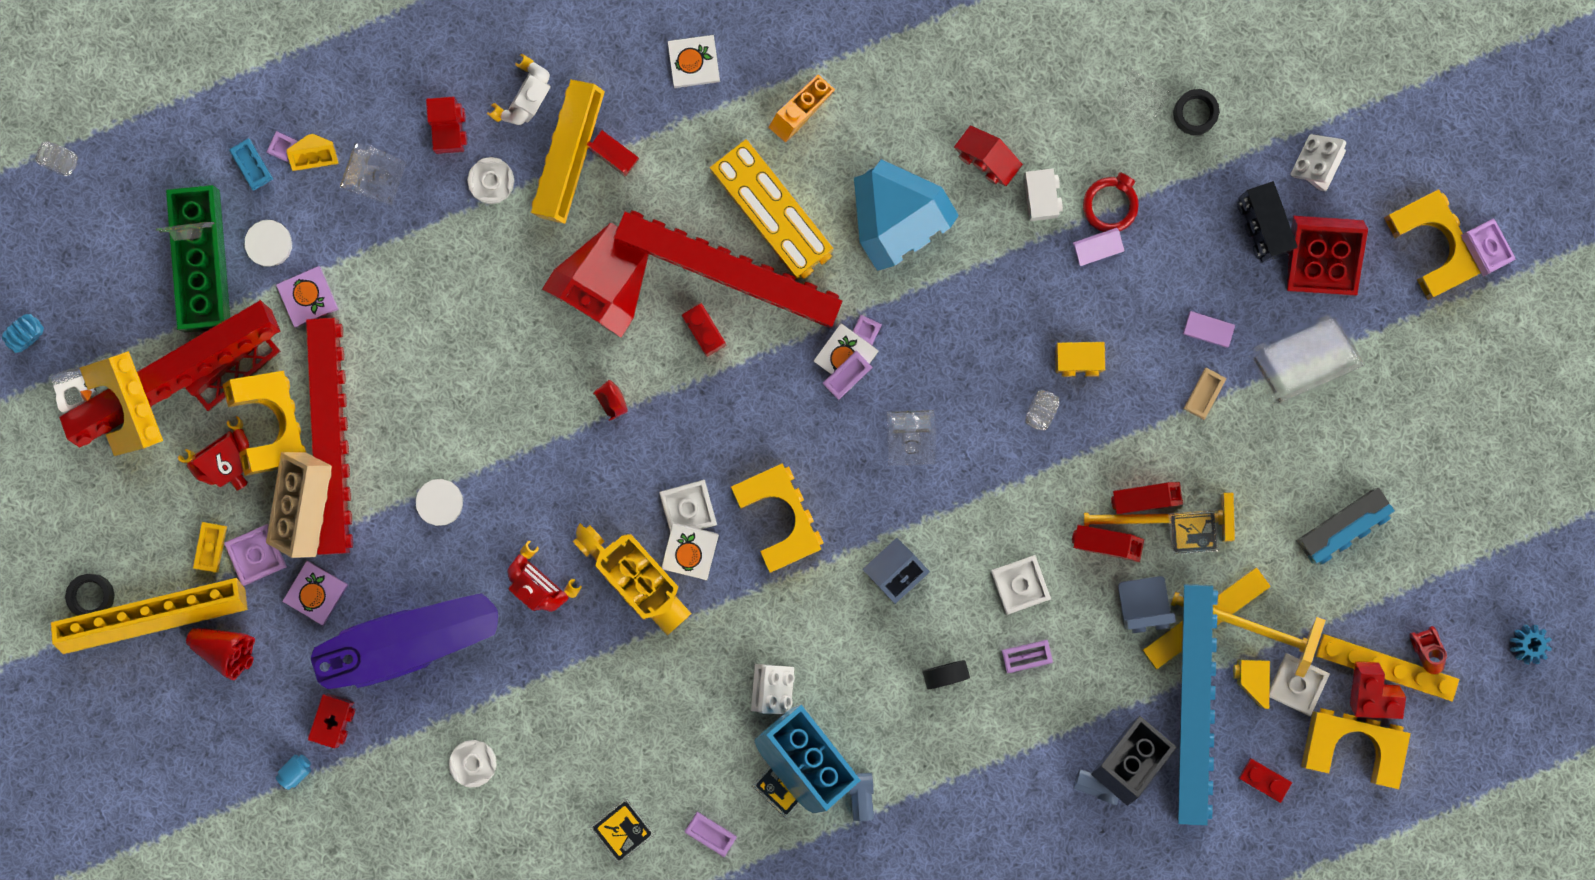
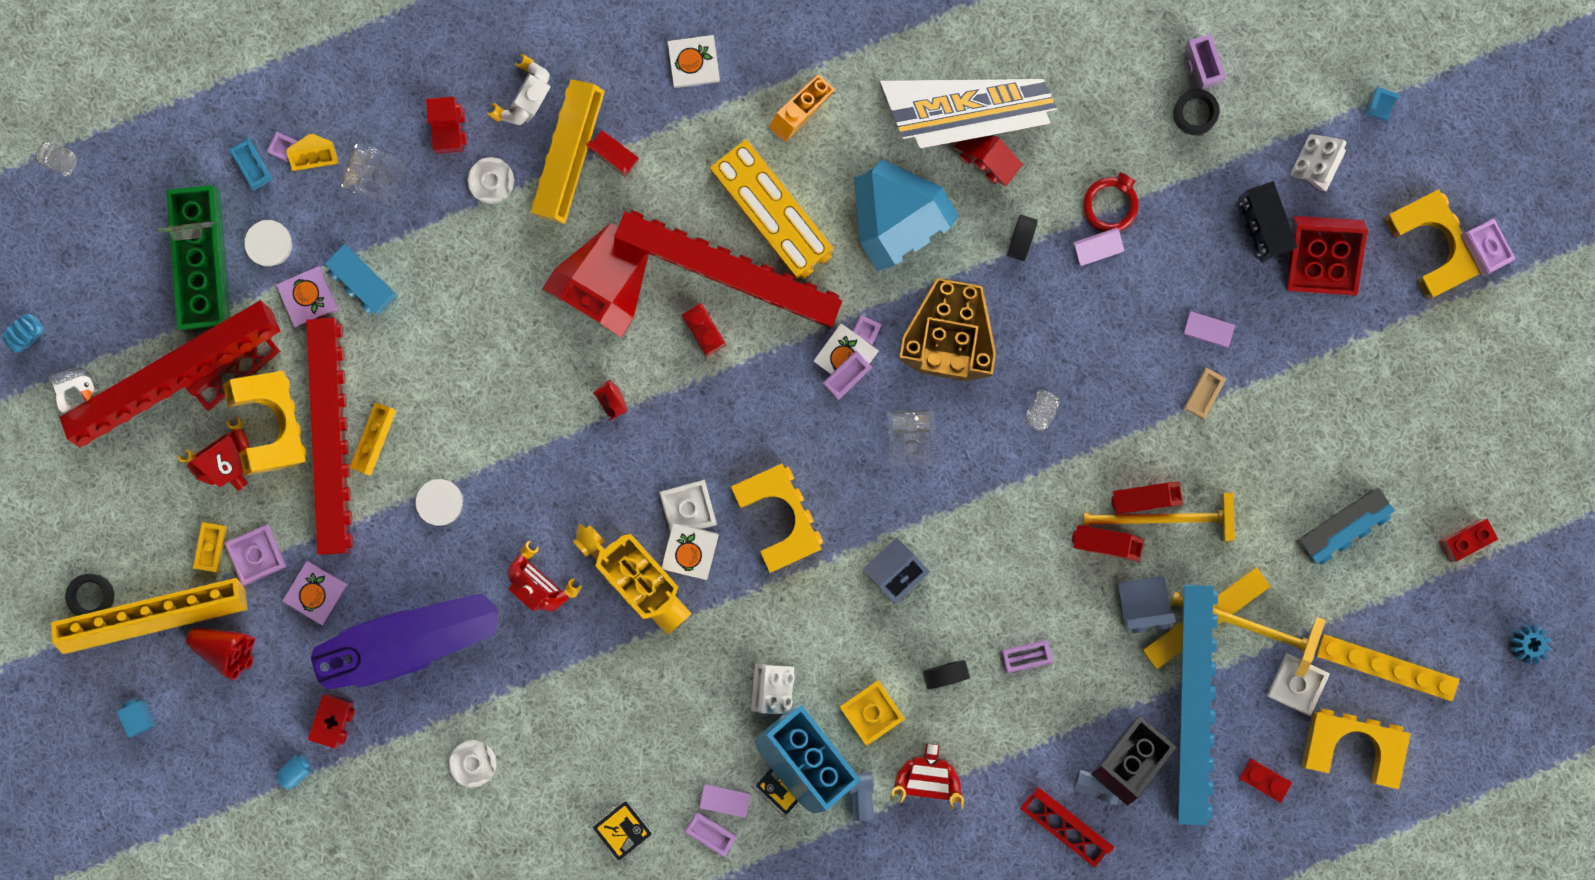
yellow arch [80,351,163,456] -> none
tan brick [266,452,332,558] -> none
white tile [990,555,1051,615] -> none
white brick [1024,168,1063,221] -> none
yellow brick [1055,342,1105,377] -> none
clear piece [1169,510,1219,554] -> none
yellow slope [1233,660,1270,709] -> none
clear windscreen [1248,314,1365,406] -> none
red brick [1350,662,1406,719] -> none
red piece [1409,626,1447,674] -> none
none -> dark azure brick [116,698,156,737]
none -> dark azure brick [325,244,398,315]
none -> yellow plate [349,402,396,476]
none -> lavender tile [699,784,751,818]
none -> yellow plate [839,680,905,746]
none -> sticker [880,79,1057,149]
none -> torso [890,743,964,810]
none -> pearl gold wedge [899,278,996,381]
none -> black tyre [1007,214,1038,261]
none -> red fence [1020,786,1115,868]
none -> lavender brick [1184,34,1226,90]
none -> dark azure panel [1364,87,1400,121]
none -> red brick [1439,519,1499,562]

